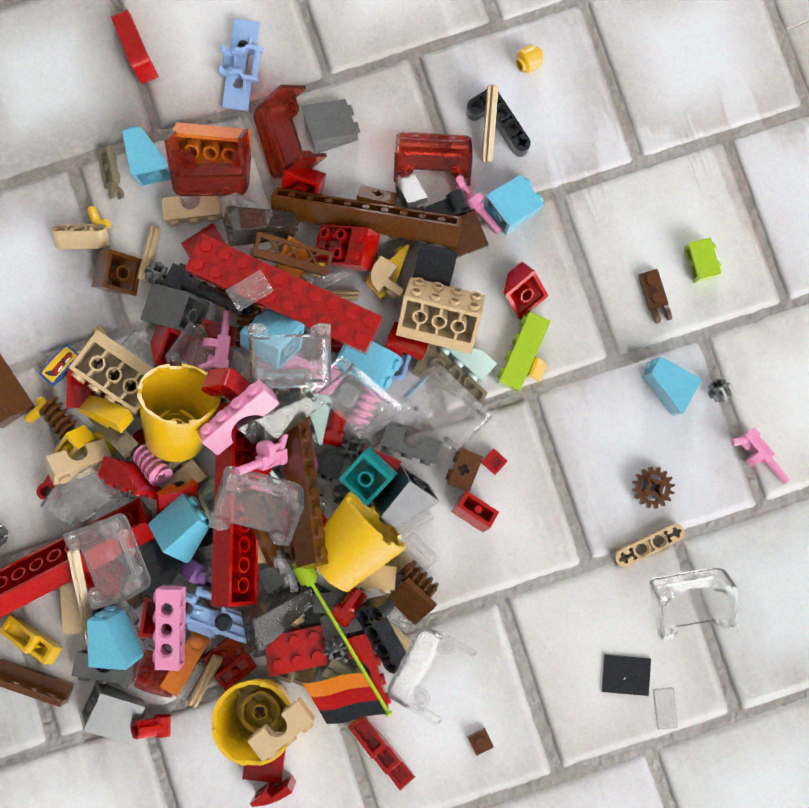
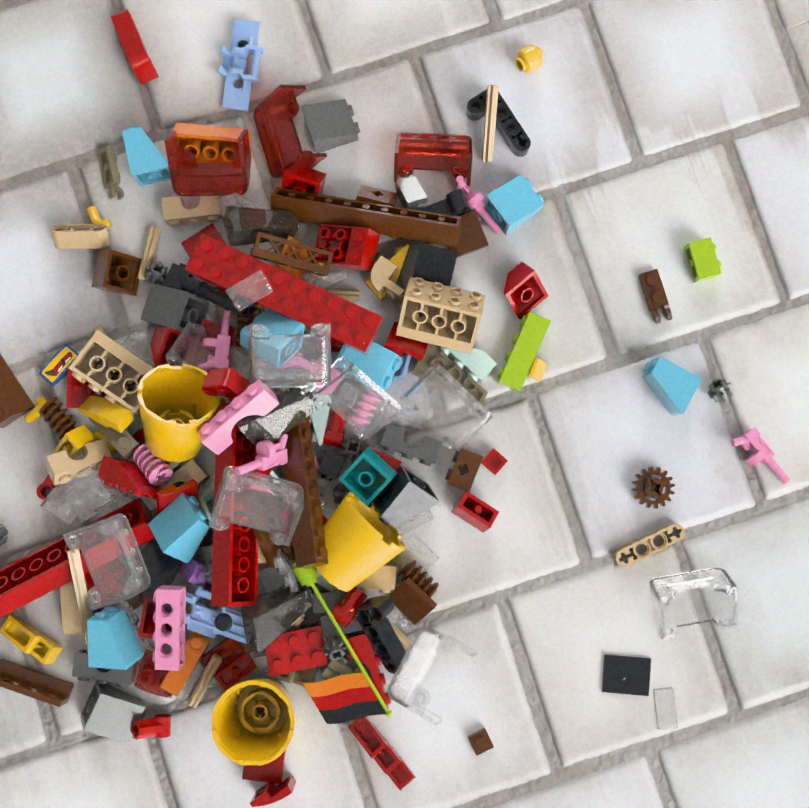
tan arch [247,697,315,762] -> none

